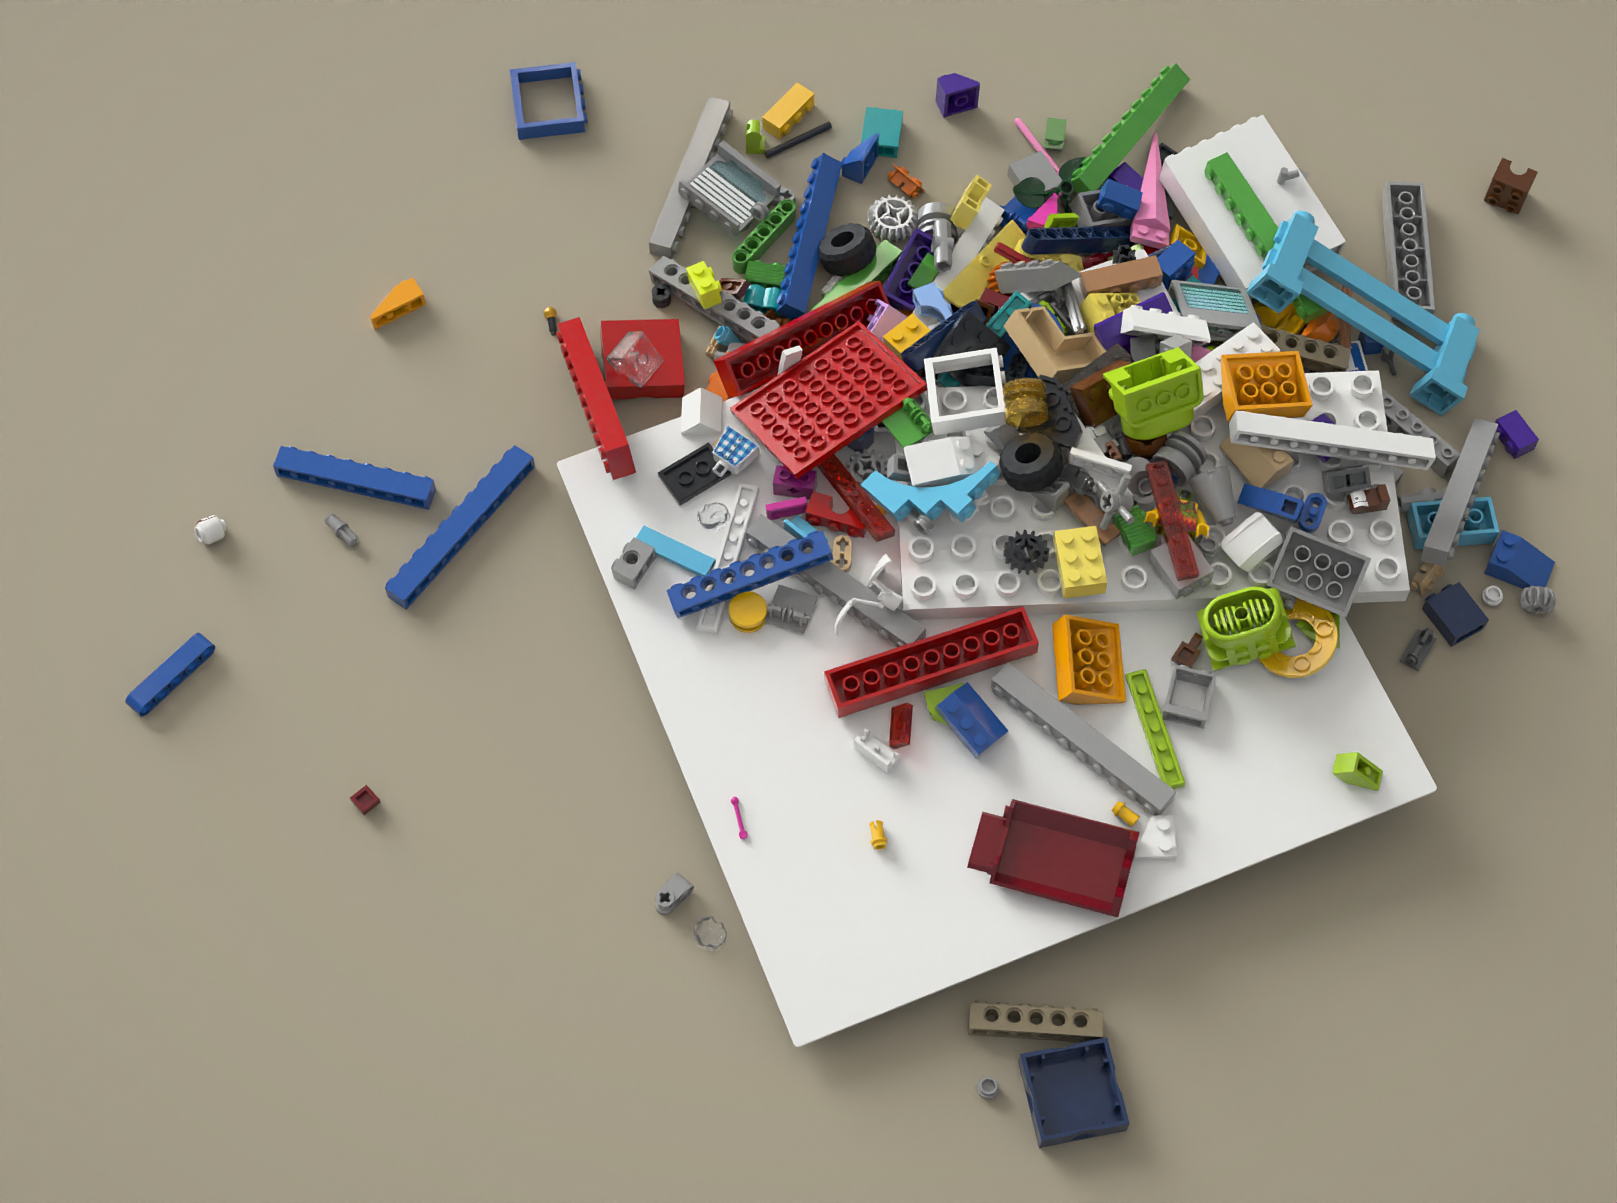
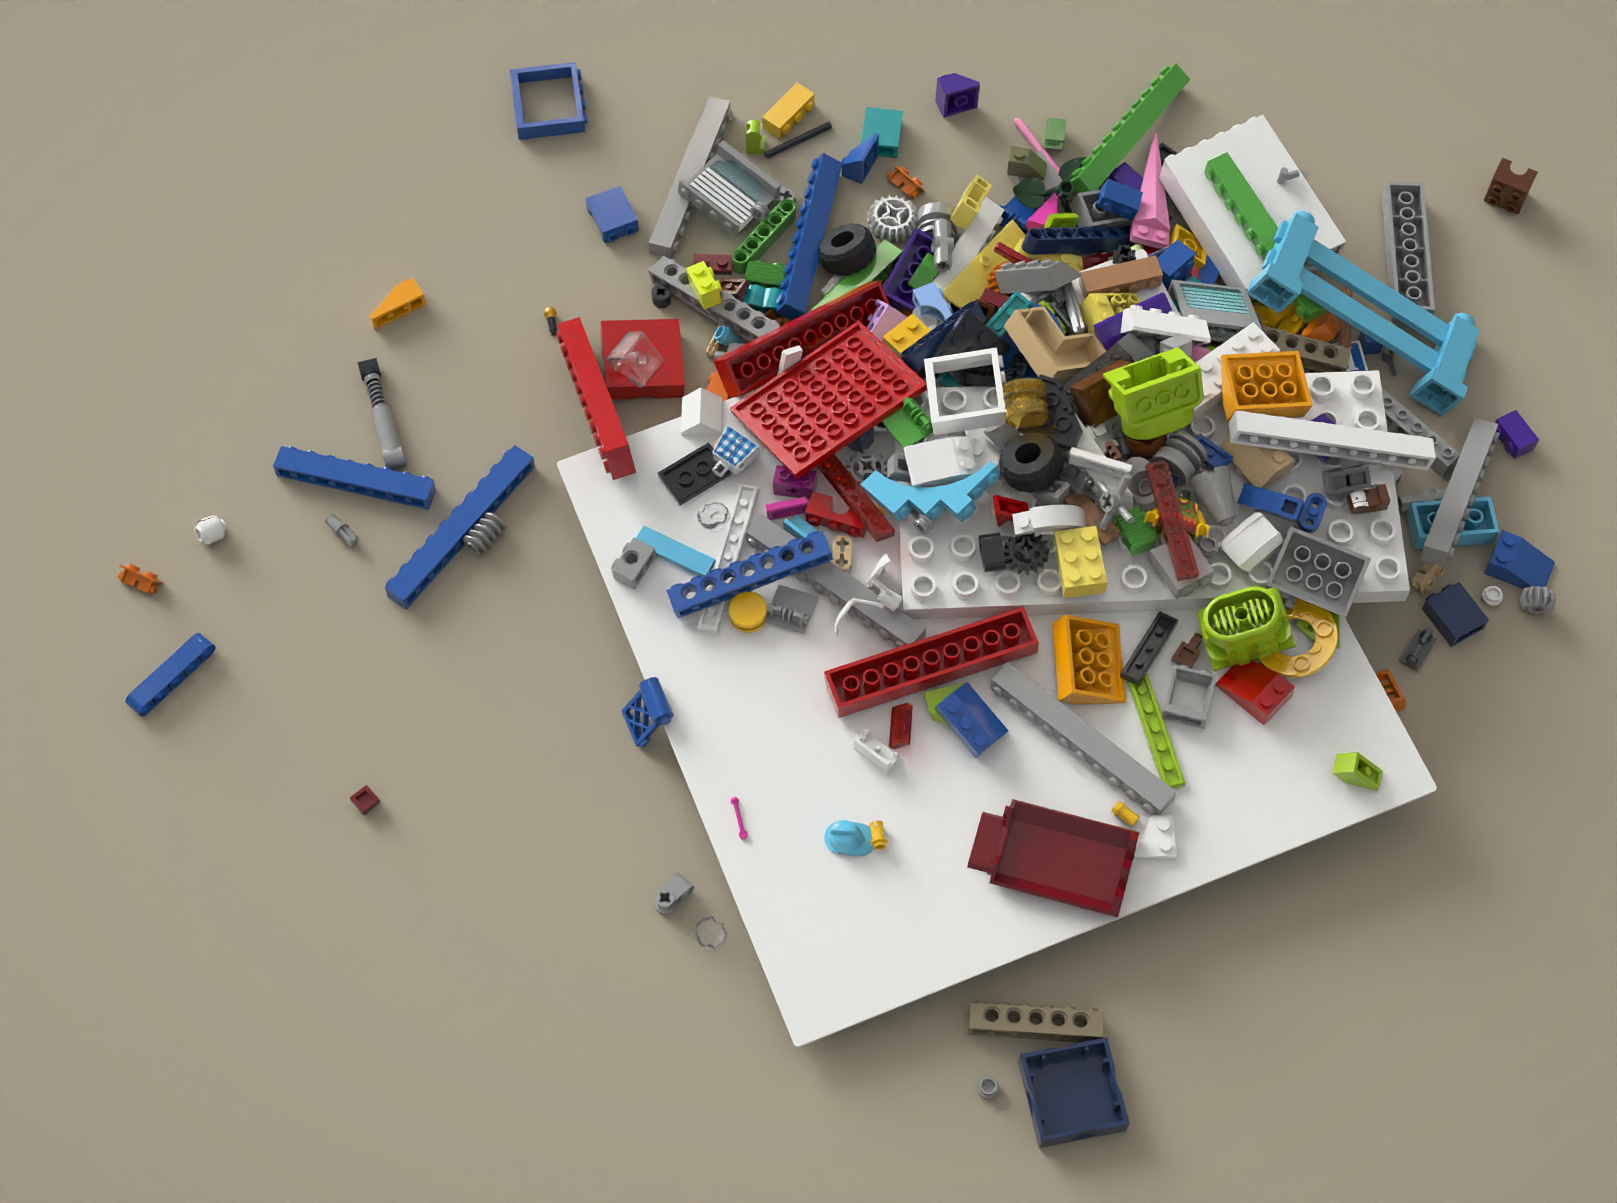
none -> orange hinge [118,563,163,594]
none -> light grey piece [357,358,406,469]
none -> light grey piece [463,513,507,557]
none -> panel [586,186,639,243]
none -> blue piece [621,677,674,748]
none -> dark red plate [694,254,732,275]
none -> medium azure piece [824,820,874,856]
none -> black beam [978,532,1006,572]
none -> red slope [993,495,1029,527]
none -> olive slope [1007,146,1047,180]
none -> white arch [1012,505,1087,536]
none -> dark grey slope [1114,332,1154,363]
none -> black tile [1120,611,1178,686]
none -> blue plate [1195,434,1233,471]
none -> red slope [1215,660,1295,725]
none -> orange slope [1375,669,1406,712]

